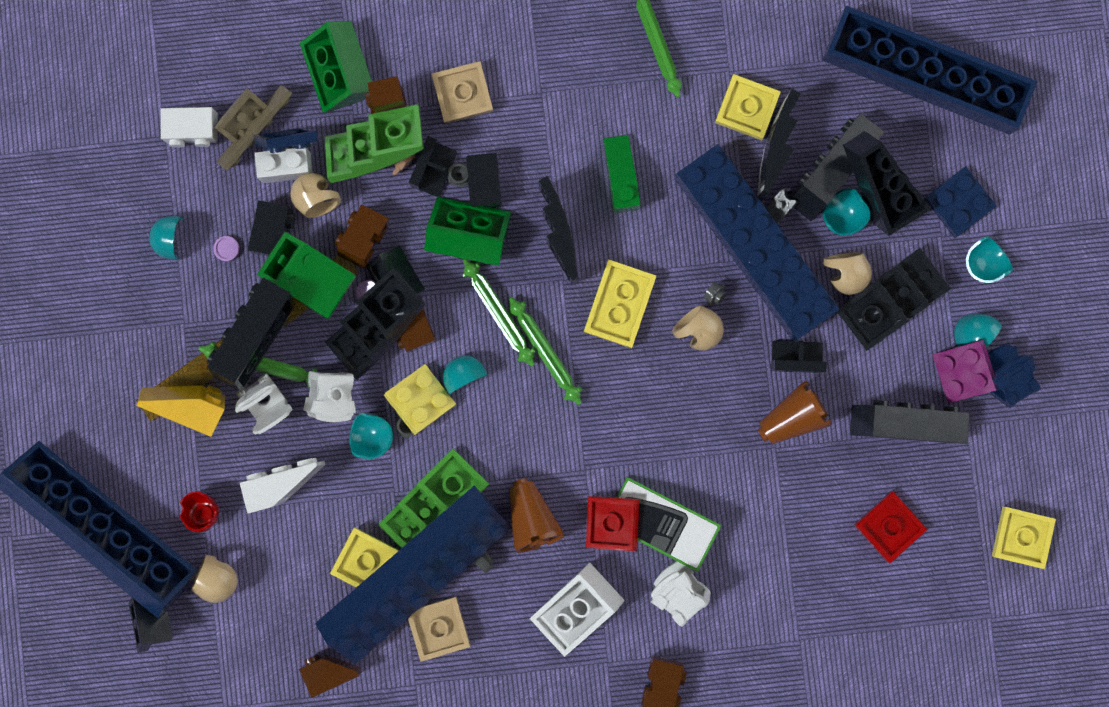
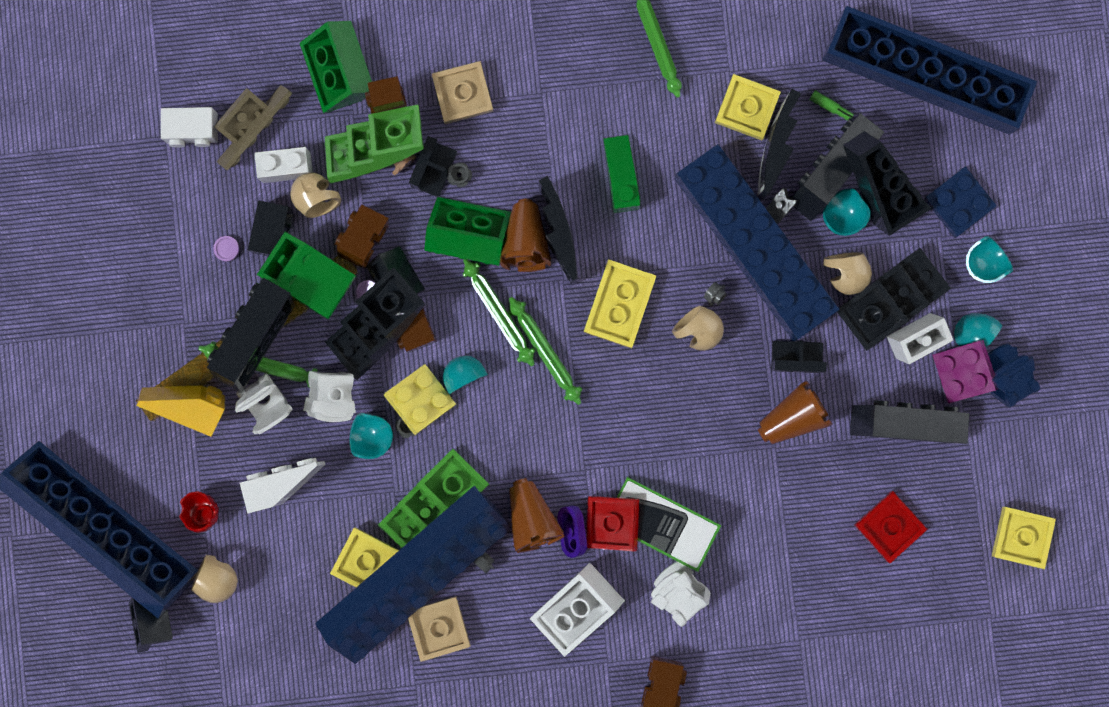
teal helmet [149,216,183,260] -> none
dark blue plate [254,128,318,153] -> none
reddish brown slope [299,654,362,698] -> none
black panel [466,153,502,208] -> none
none -> dark orange cone [500,199,551,272]
none -> dark purple plate [557,505,587,558]
none -> bright green pin [809,90,854,120]
none -> white brick [887,313,953,364]

